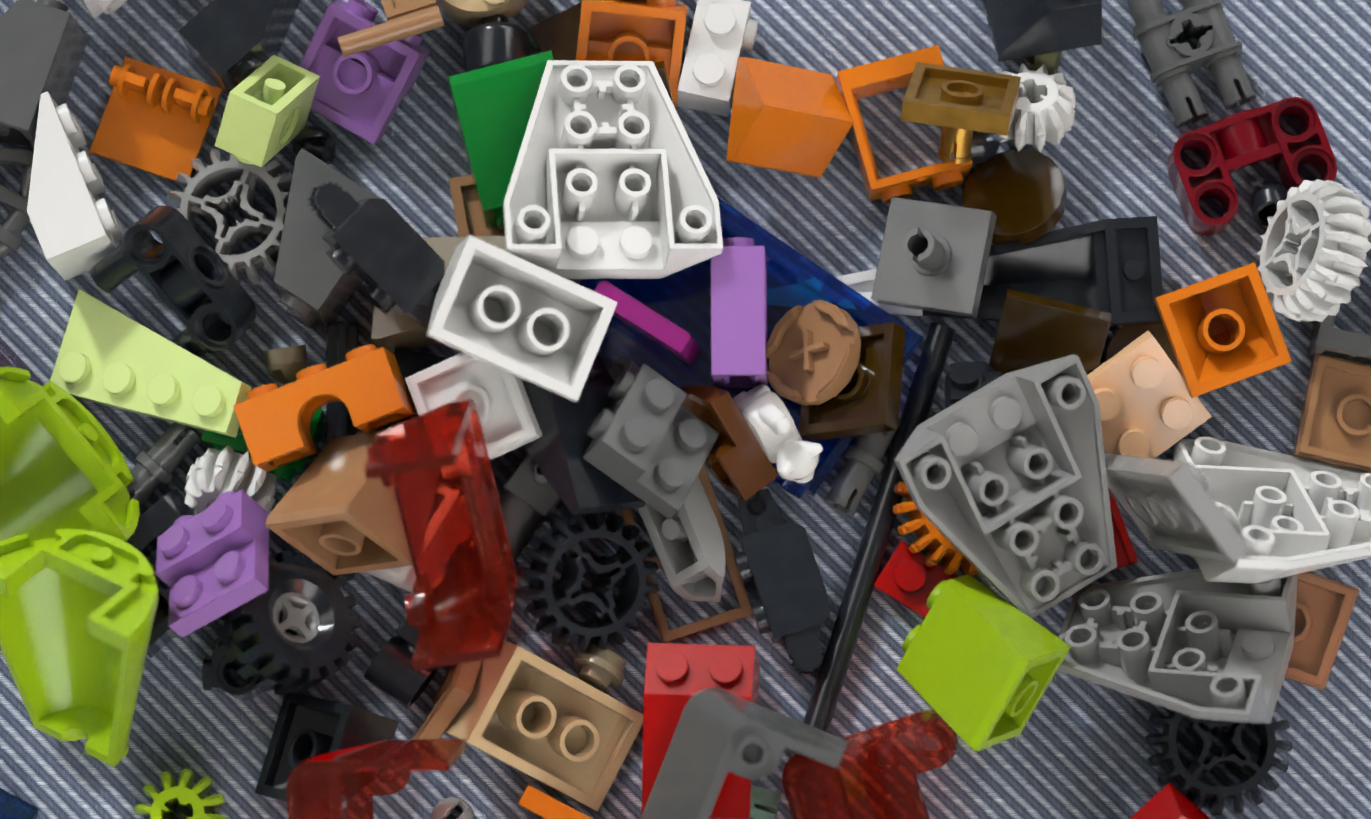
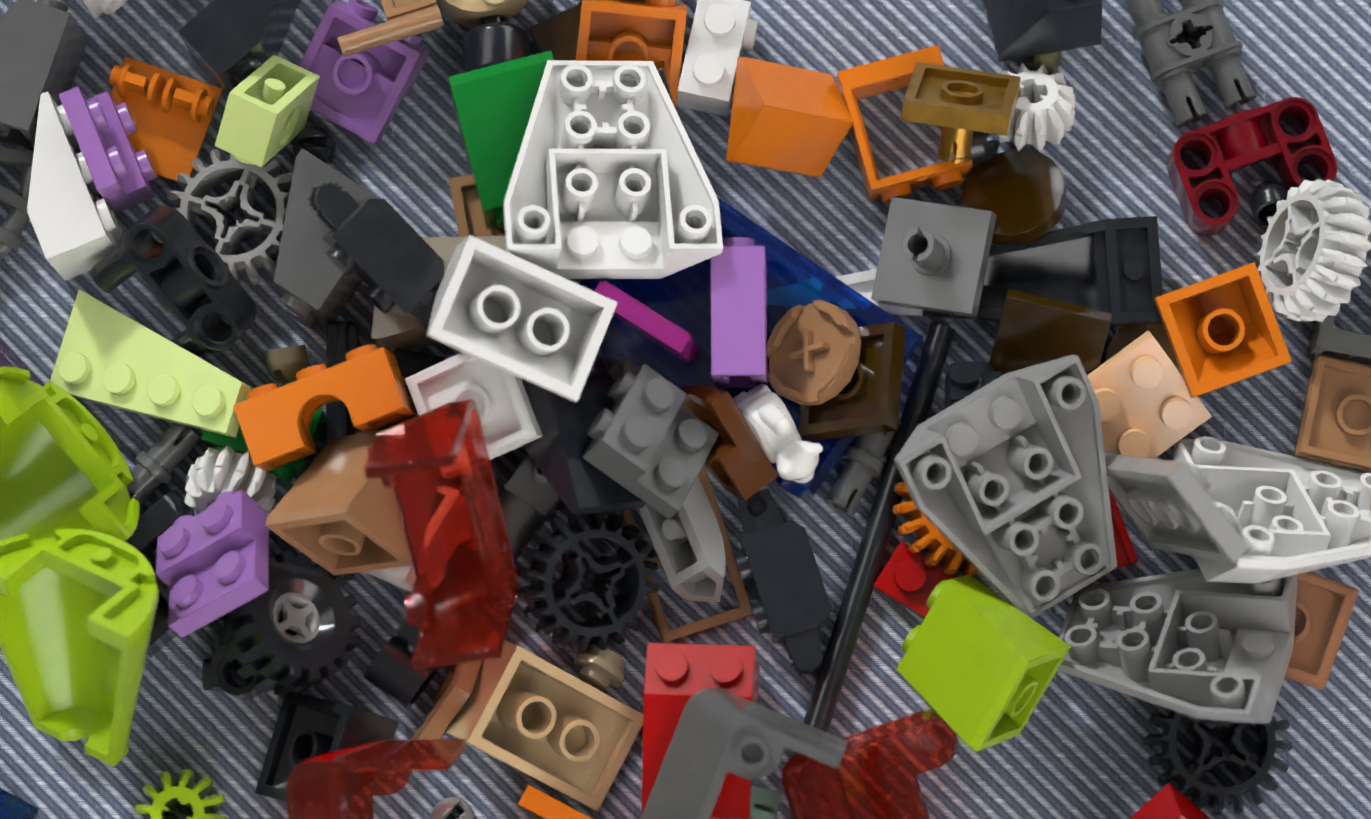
none -> medium lavender plate [58,86,157,213]

